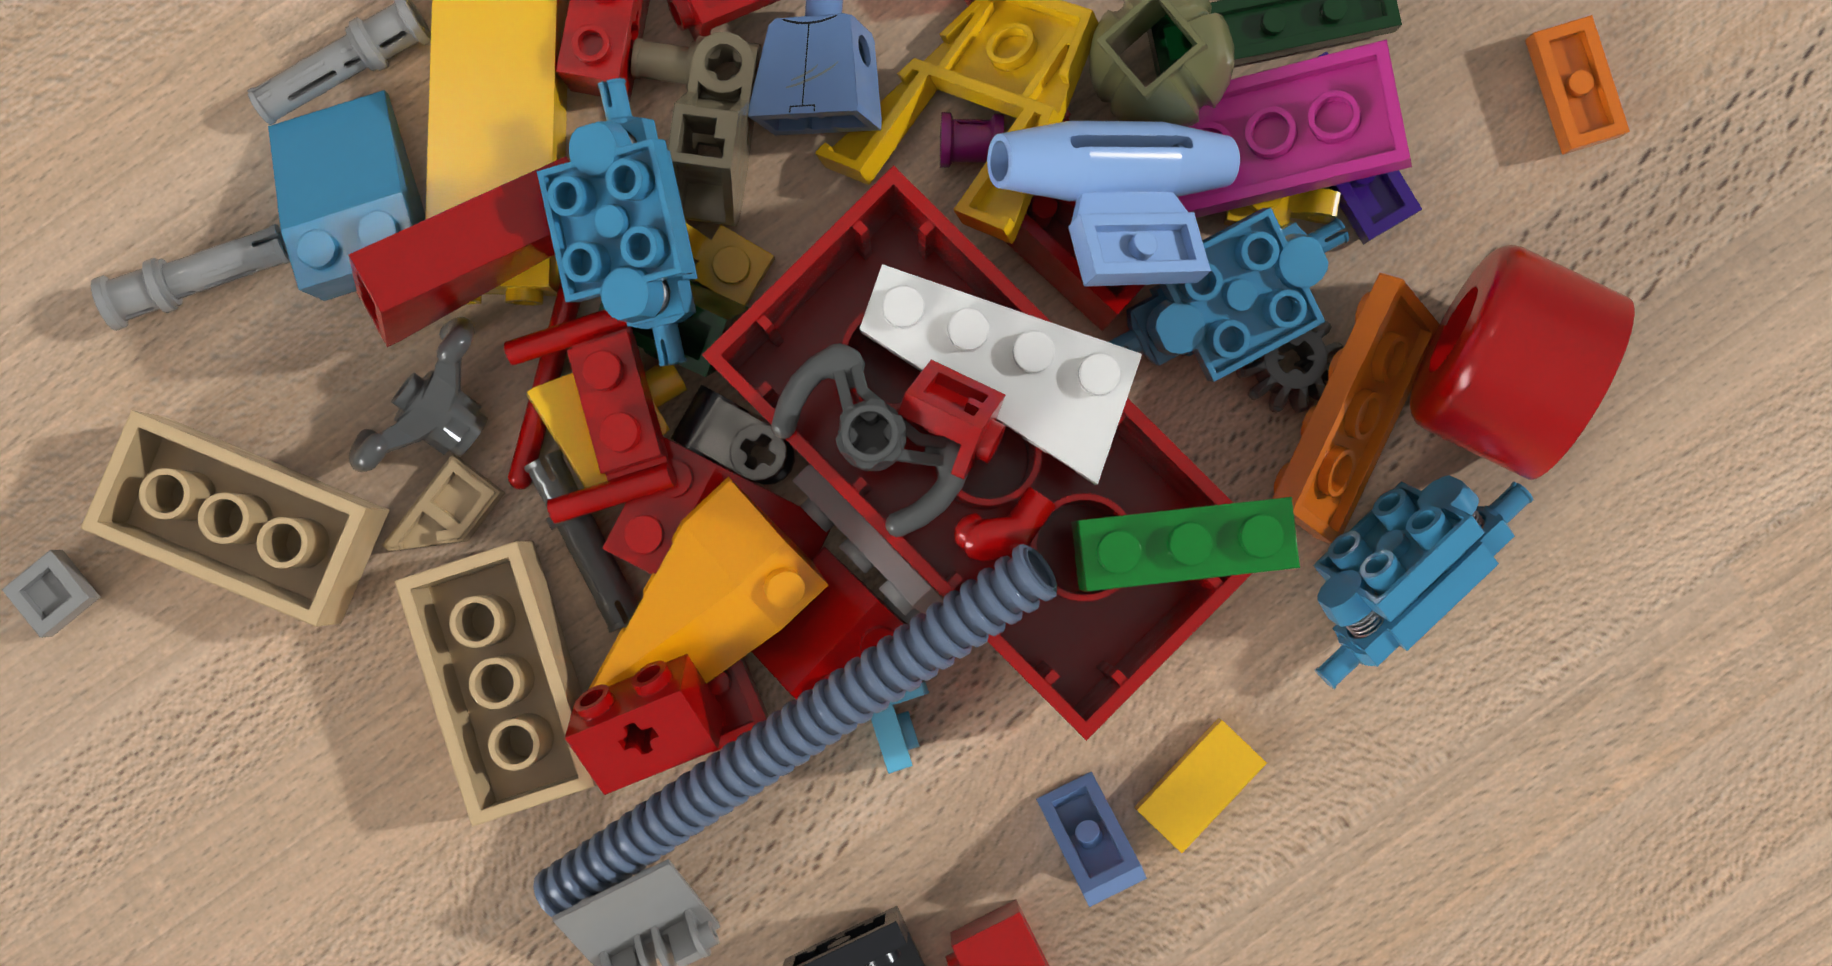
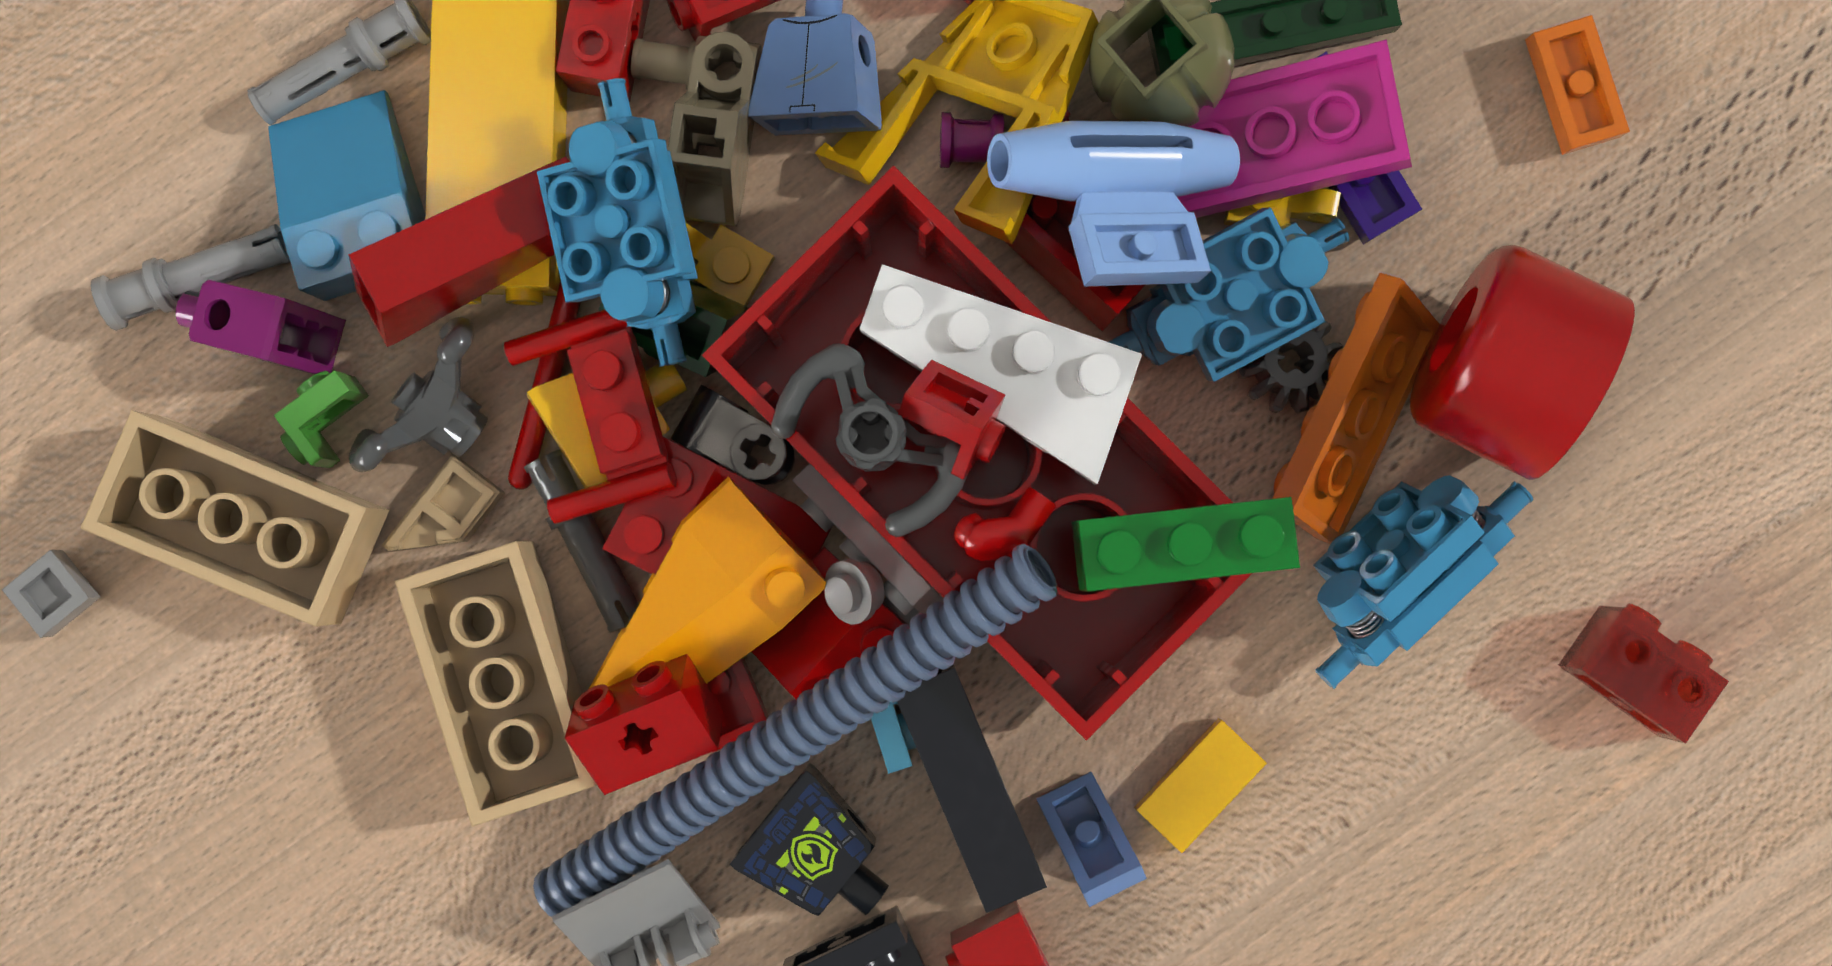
none -> magenta torso [175,280,346,375]
none -> bright green bracket [274,370,369,468]
none -> torso [729,763,889,916]
none -> light grey plate [825,559,885,624]
none -> black slope [897,664,1047,913]
none -> clear red brick [1558,603,1729,744]

